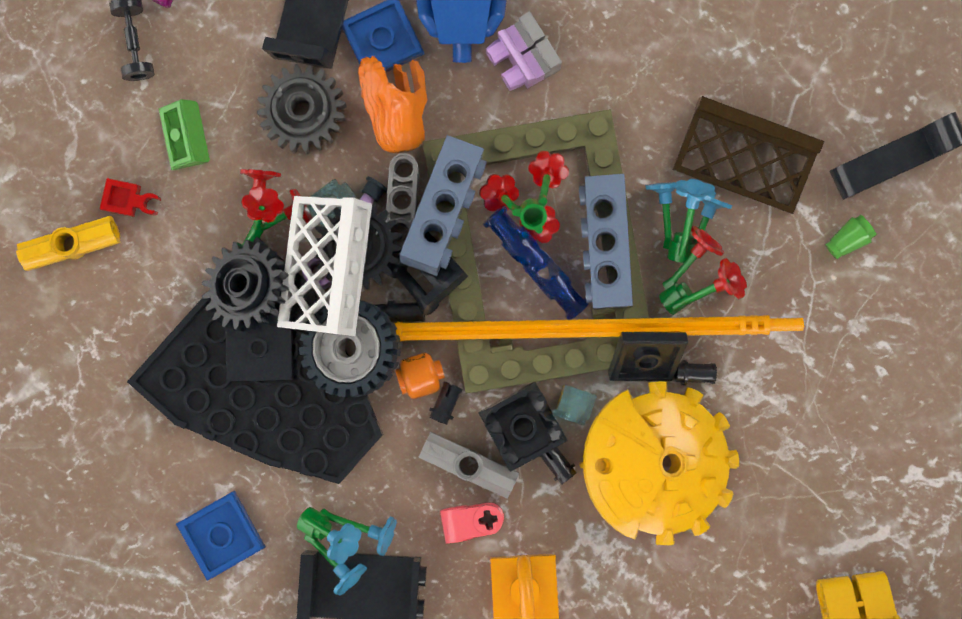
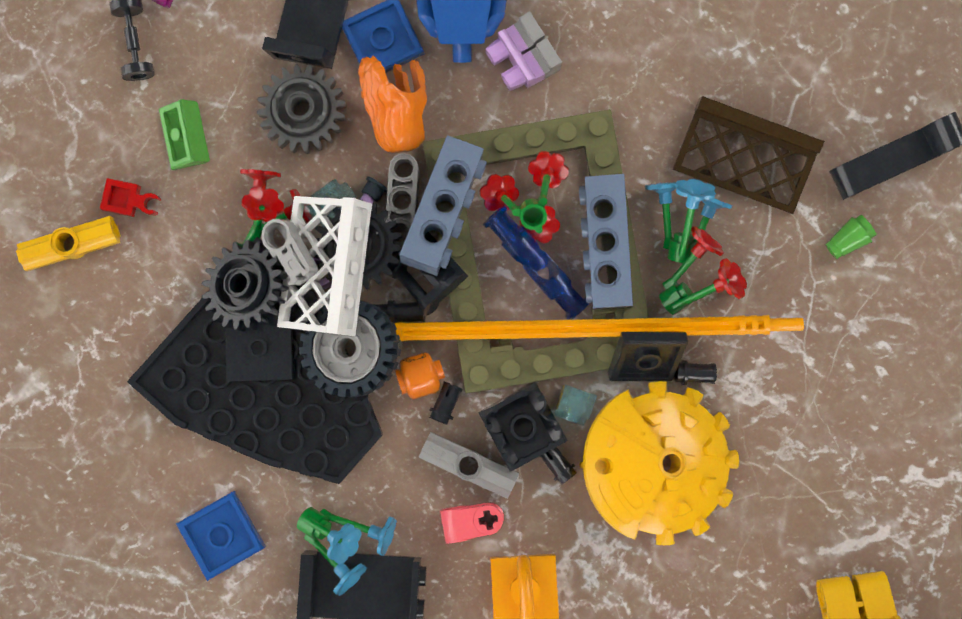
none -> light grey piece [262,219,318,285]

